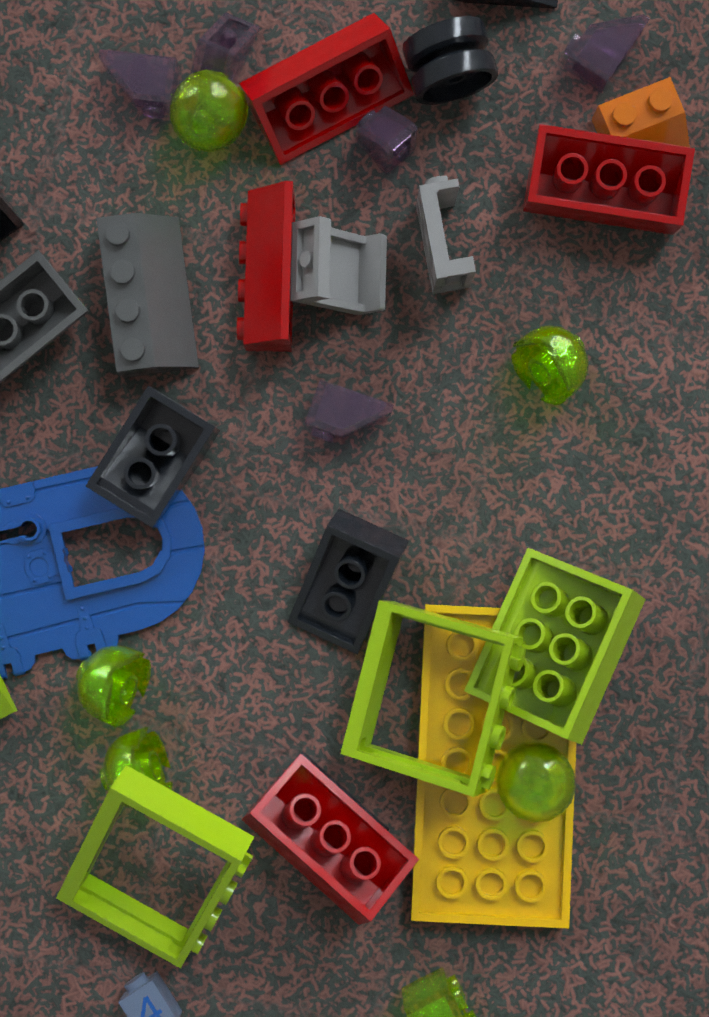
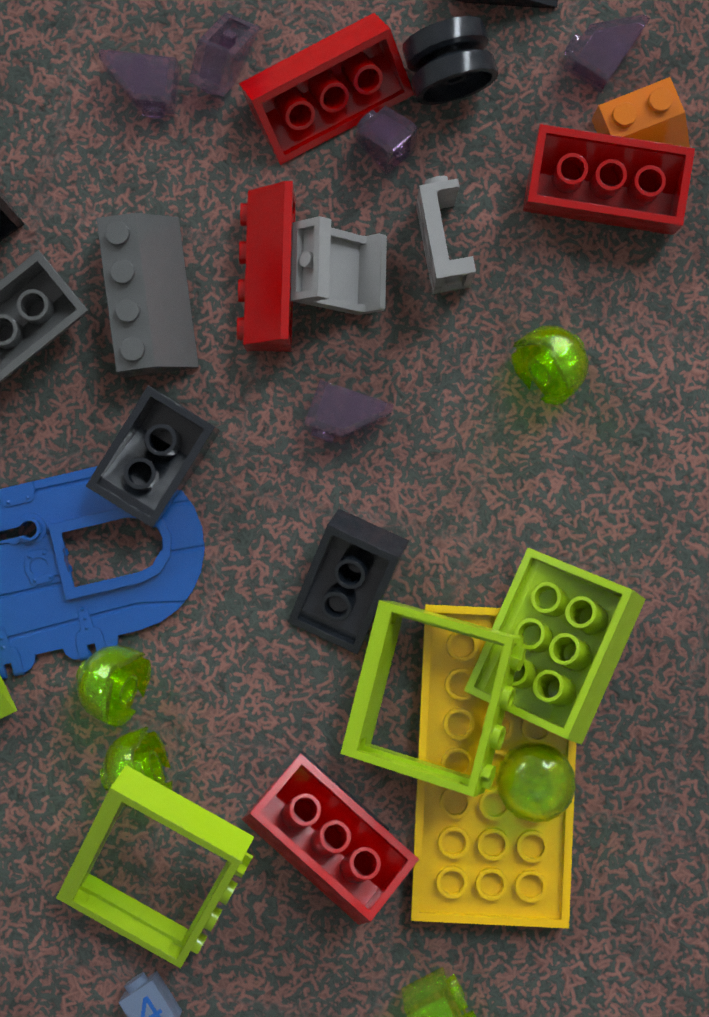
clear neon green cylinder [169,70,249,153] -> none

